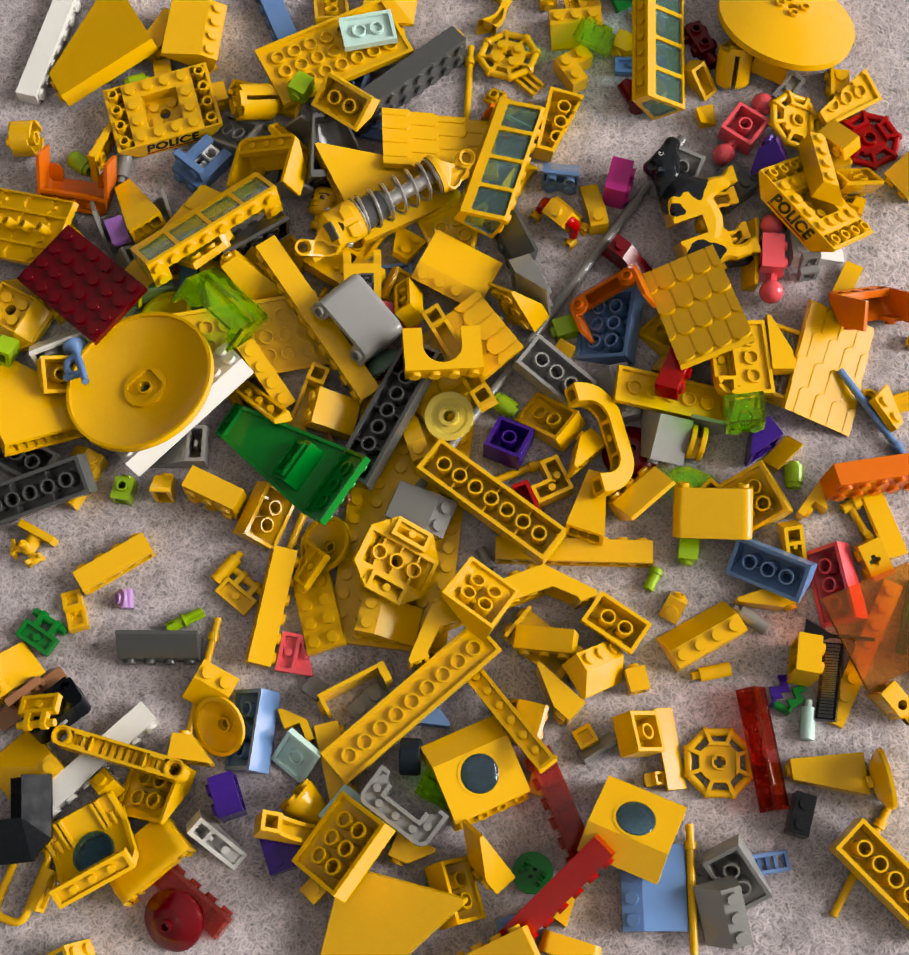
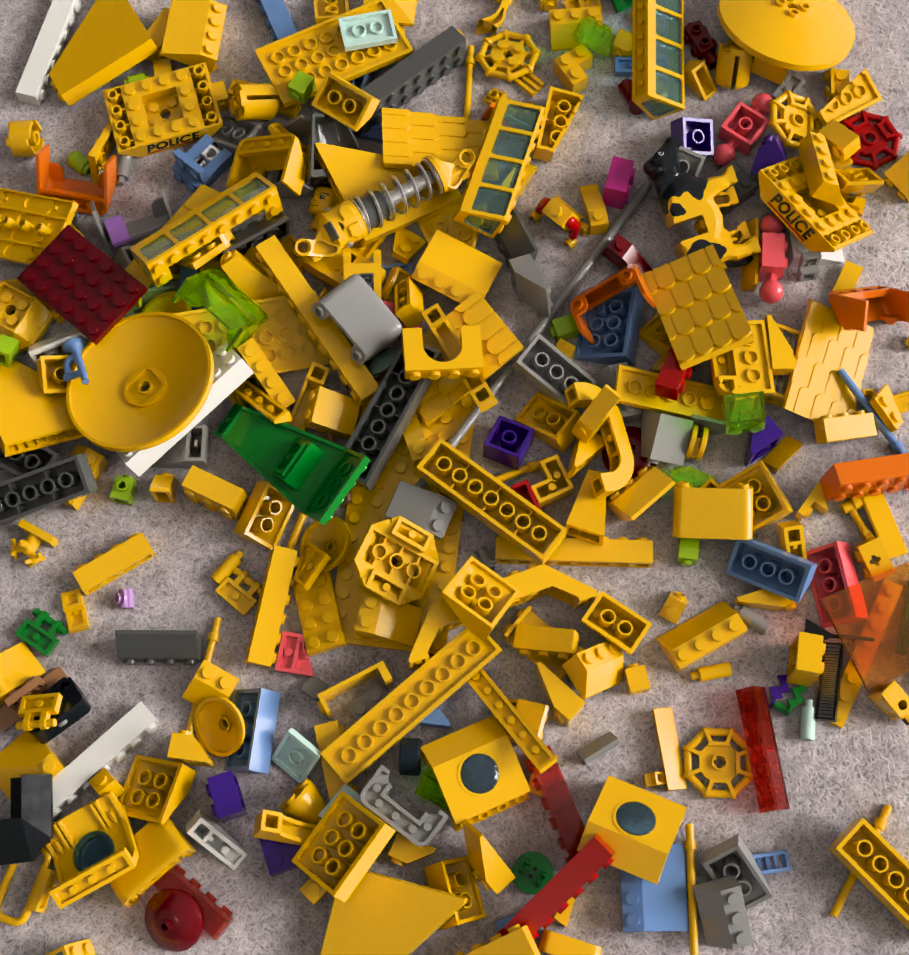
yellow gear [51,725,190,784] -> none
yellow slope [115,178,166,244] -> none
lime axle [165,607,205,630] -> none
yellow slope [278,708,316,743] -> none
light yellow gear [424,391,474,441] -> none
yellow slope [488,282,549,332] -> none
lime brick [493,392,519,418] -> none
medium blue slope [541,162,580,195] -> none
yellow plate [571,723,600,751] -> none
yellow brick [612,711,666,758] -> none
lime pin [642,566,663,592] -> none
yellow slope [694,104,716,129] -> none
lime brick [784,461,804,490] -> none
yellow slope [784,752,870,796] -> none
black brick [784,791,817,839] -> none
yellow dish [866,747,898,810] -> none
none -> yellow slope [571,384,621,444]
none -> dark purple brick [670,117,714,158]
none -> yellow brick [813,410,877,444]

